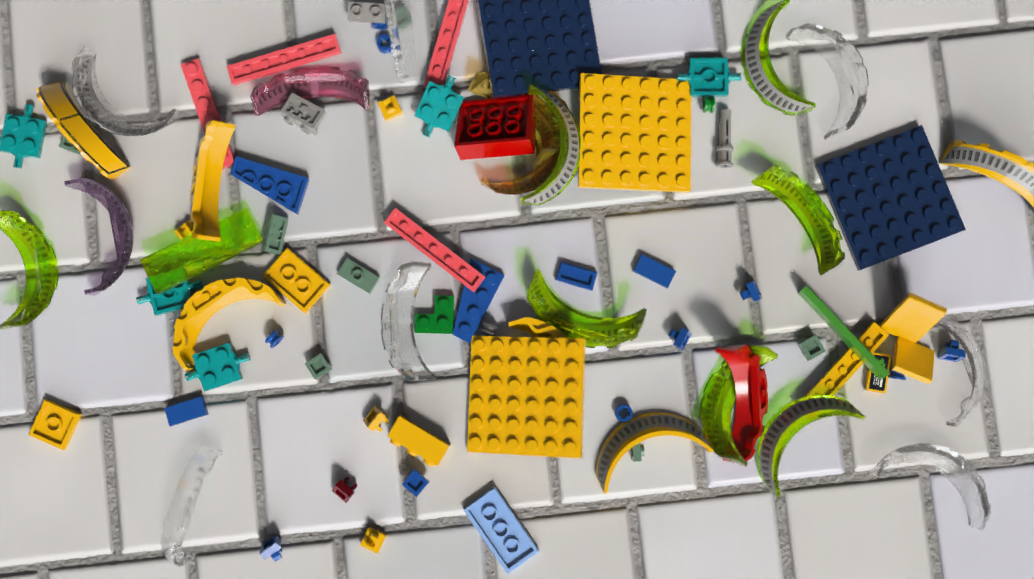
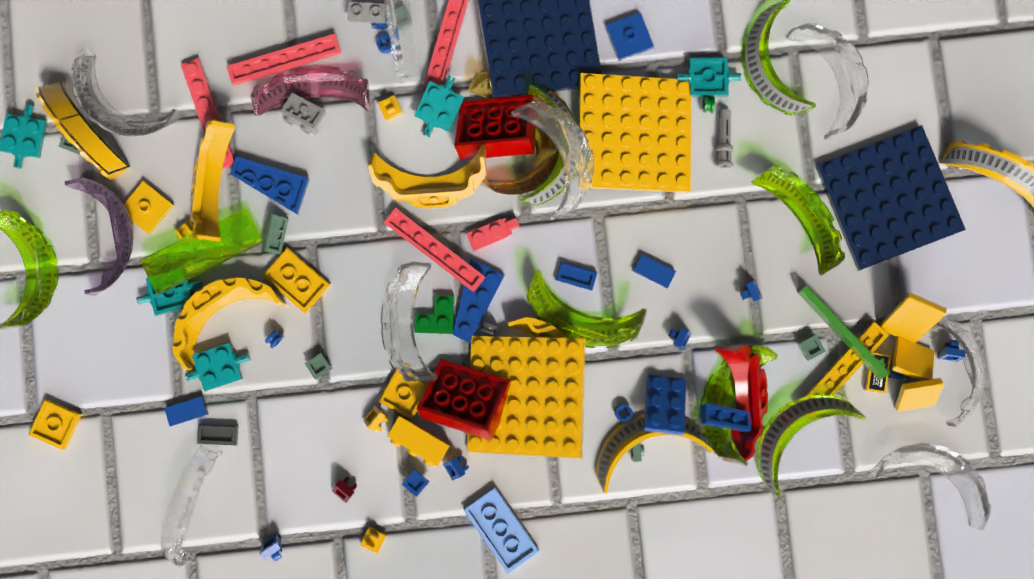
sand green plate [337,258,380,294] -> none
none -> yellow plate [123,181,174,234]
none -> dark grey tile [197,424,239,446]
none -> yellow windscreen [368,145,487,209]
none -> yellow tile [378,368,428,420]
none -> red slope [416,359,511,441]
none -> blue tile [443,456,469,481]
none -> coral hinge [466,218,519,251]
none -> clear windscreen [511,101,594,221]
none -> blue plate [605,12,654,61]
none -> blue plate [644,374,686,436]
none -> blue plate [700,403,751,432]
none -> yellow tile [895,378,944,412]

